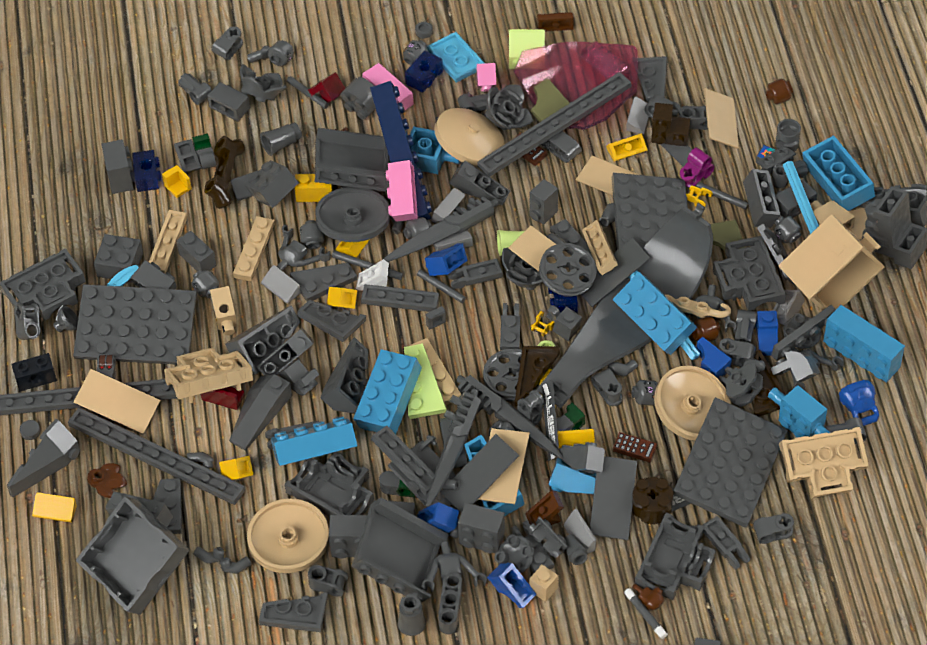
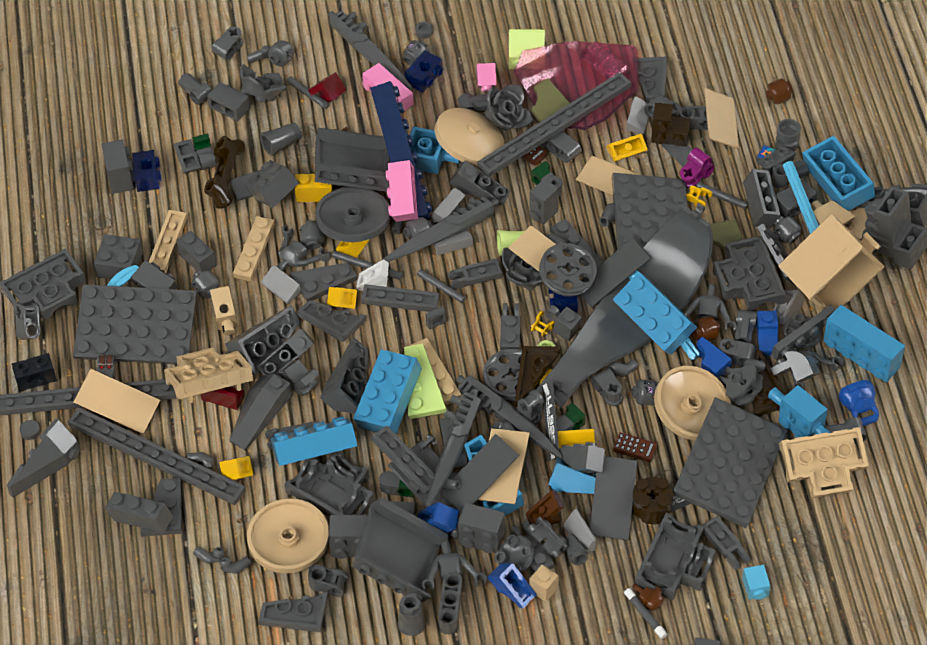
yellow slope [32,493,77,523] -> none
dark grey piece [53,305,78,333] -> none
dark grey tile [76,496,190,615] -> none
reddish brown plate [87,463,127,498] -> none
yellow panel [162,165,192,198] -> none
dark grey brick [340,77,376,120] -> none
blue arch [424,243,468,276] -> none
medium azure tile [427,32,485,83] -> none
reddish brown panel [537,12,573,32] -> none
tan plate [582,220,618,275] -> none
tan piece [665,295,731,318] -> none
dark grey piece [753,513,794,544] -> none
none -> dark grey piece [328,10,412,89]
none -> leg [531,161,562,197]
none -> medium azure brick [742,565,770,600]

